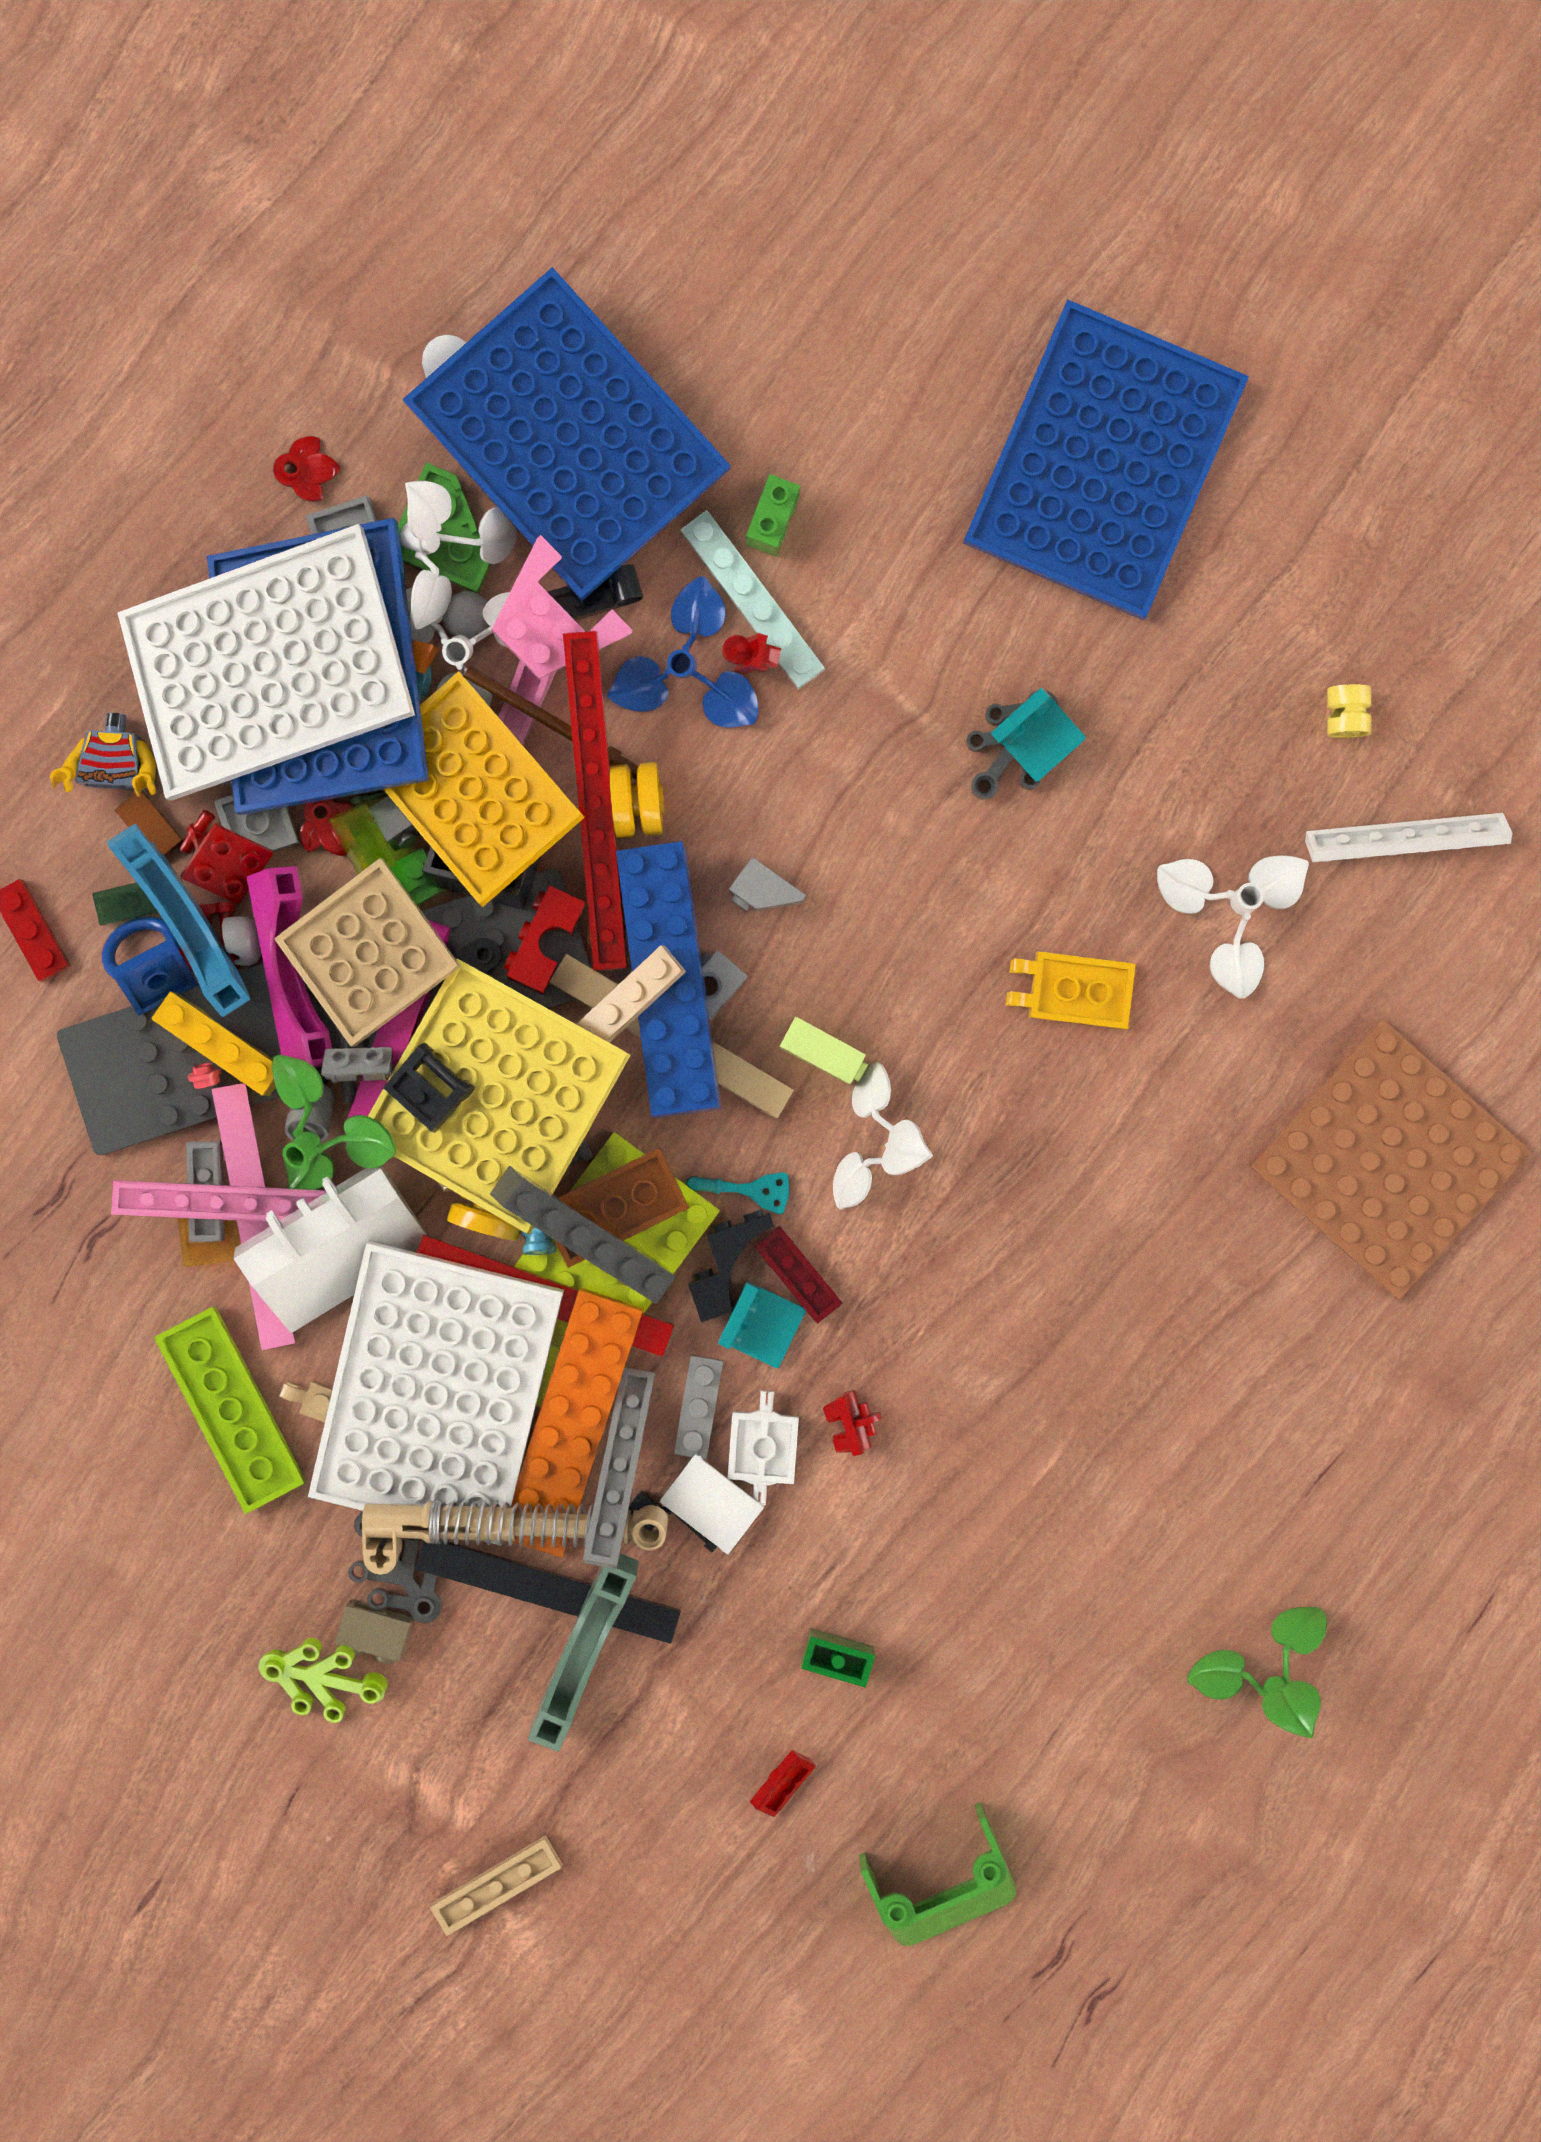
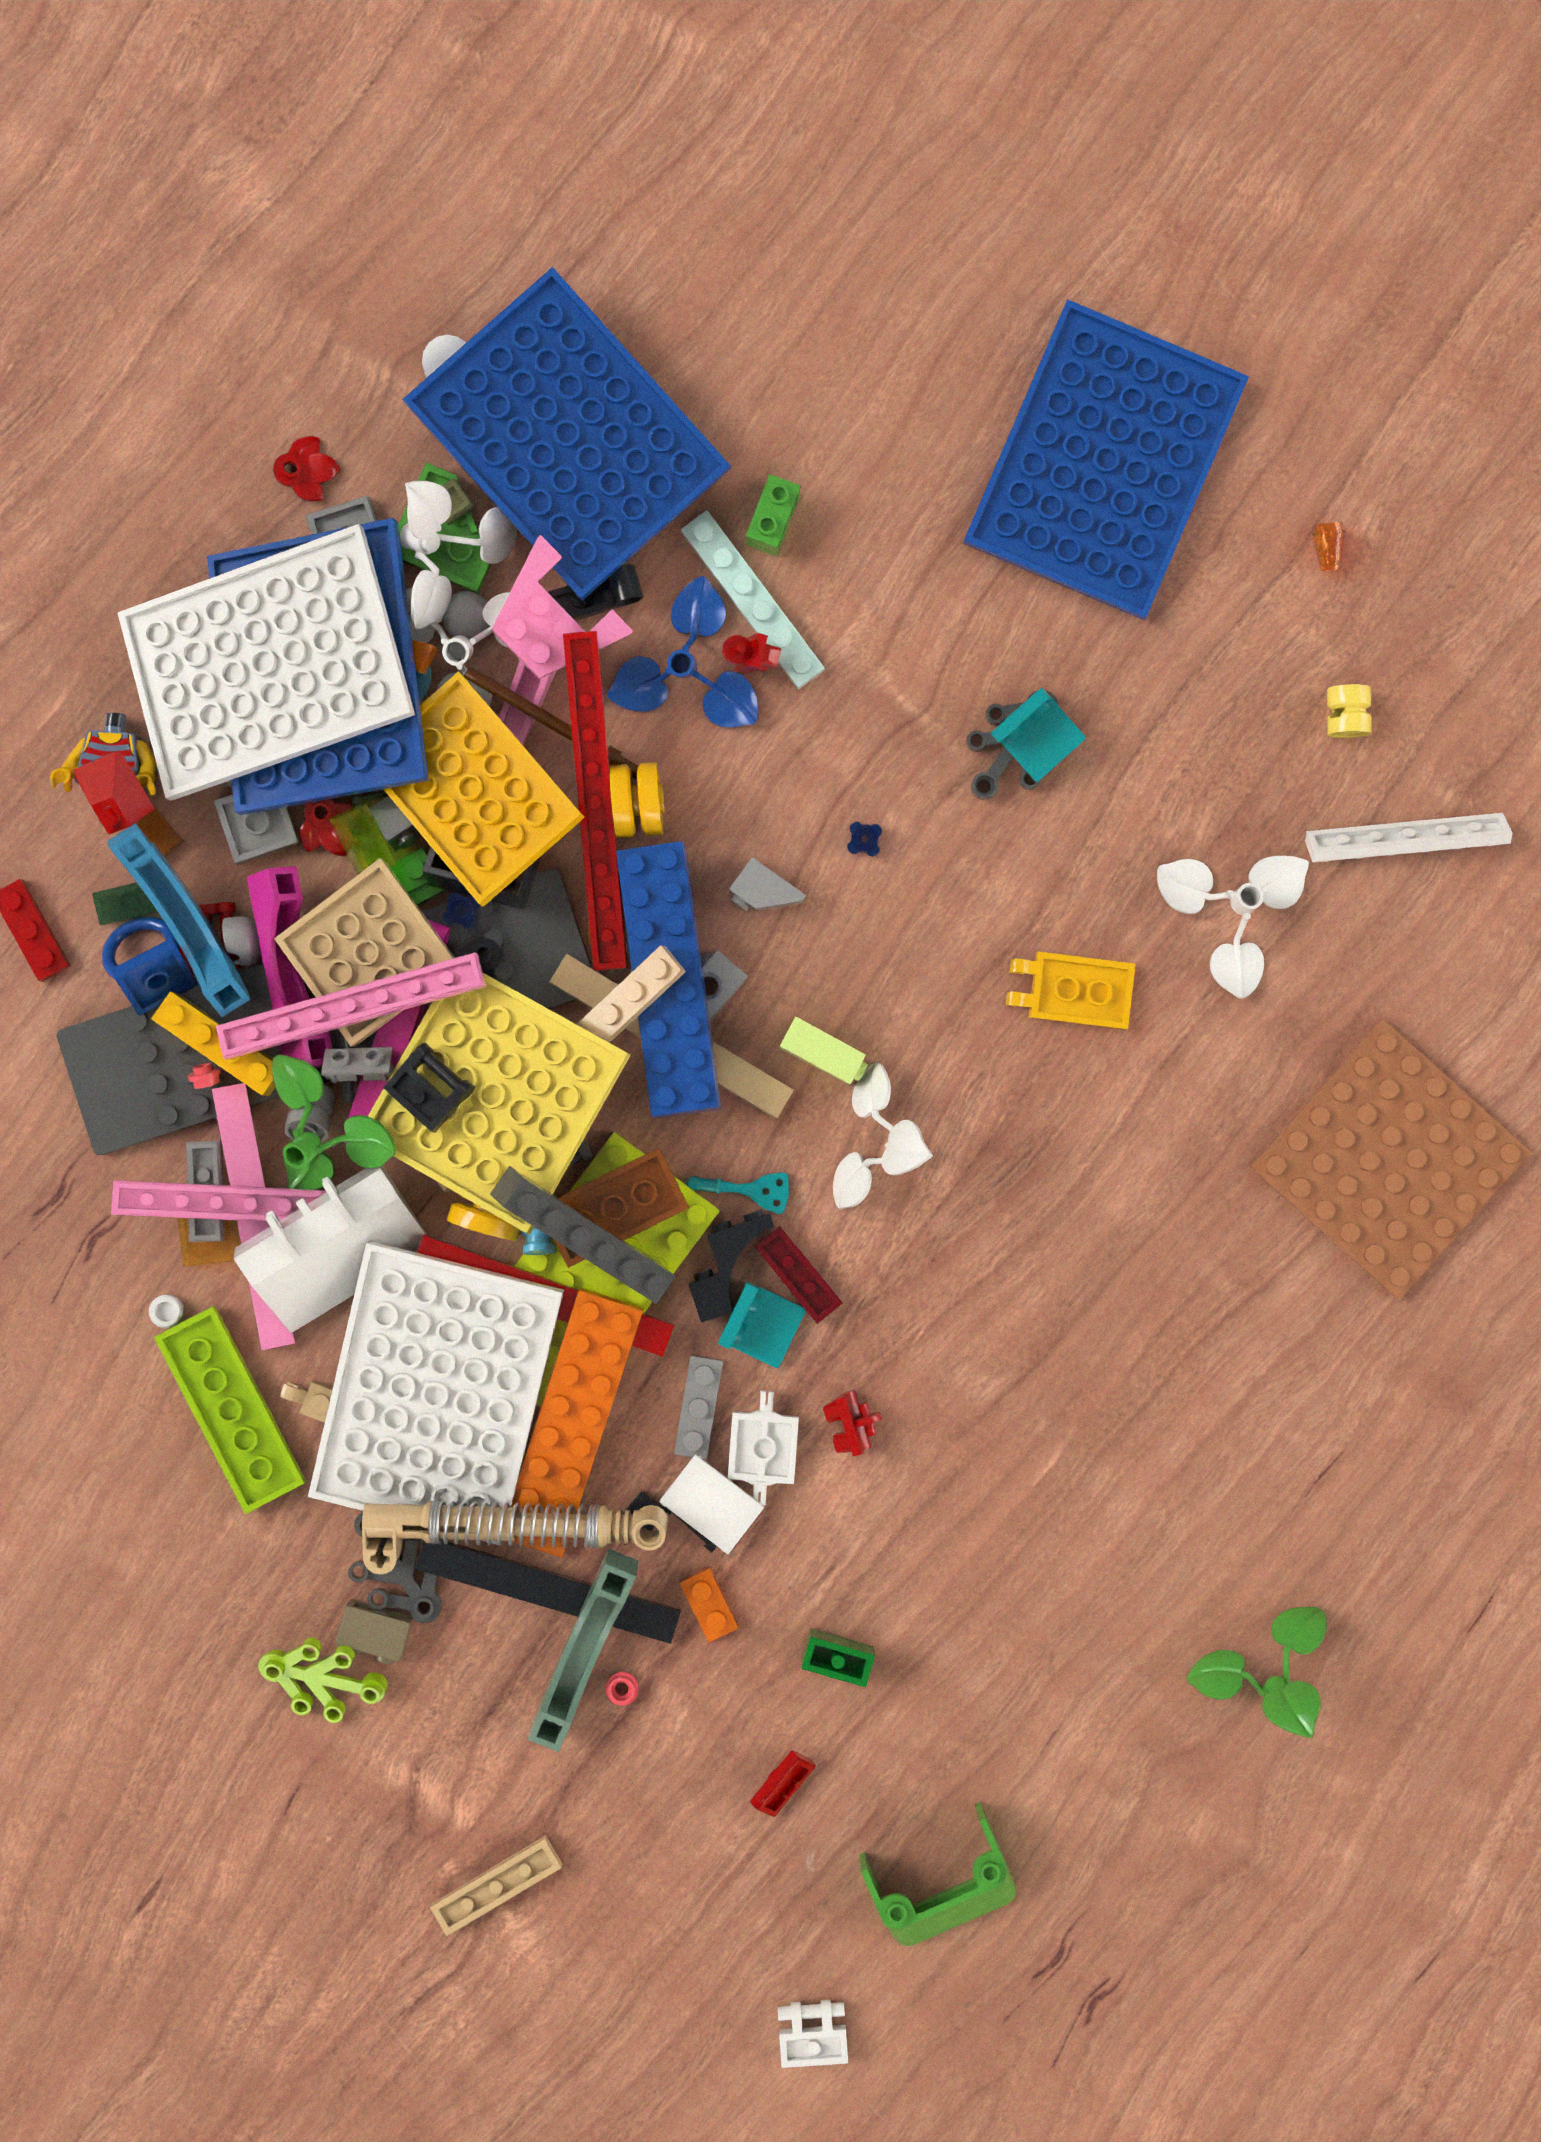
red plate [179,809,274,905] -> none
red arch [504,885,586,995] -> none
light grey plate [583,1367,655,1569] -> none
none -> red slope [72,750,155,835]
none -> white tile [149,1294,185,1328]
none -> bright pink tile [216,952,486,1060]
none -> olive tile [443,477,475,526]
none -> clear blue plate [443,892,480,929]
none -> coral plate [605,1671,639,1706]
none -> orange plate [679,1566,739,1643]
none -> white plate [778,1999,848,2068]
none -> clear blue plate [847,822,882,857]
none -> clear orange cone [1312,522,1346,571]

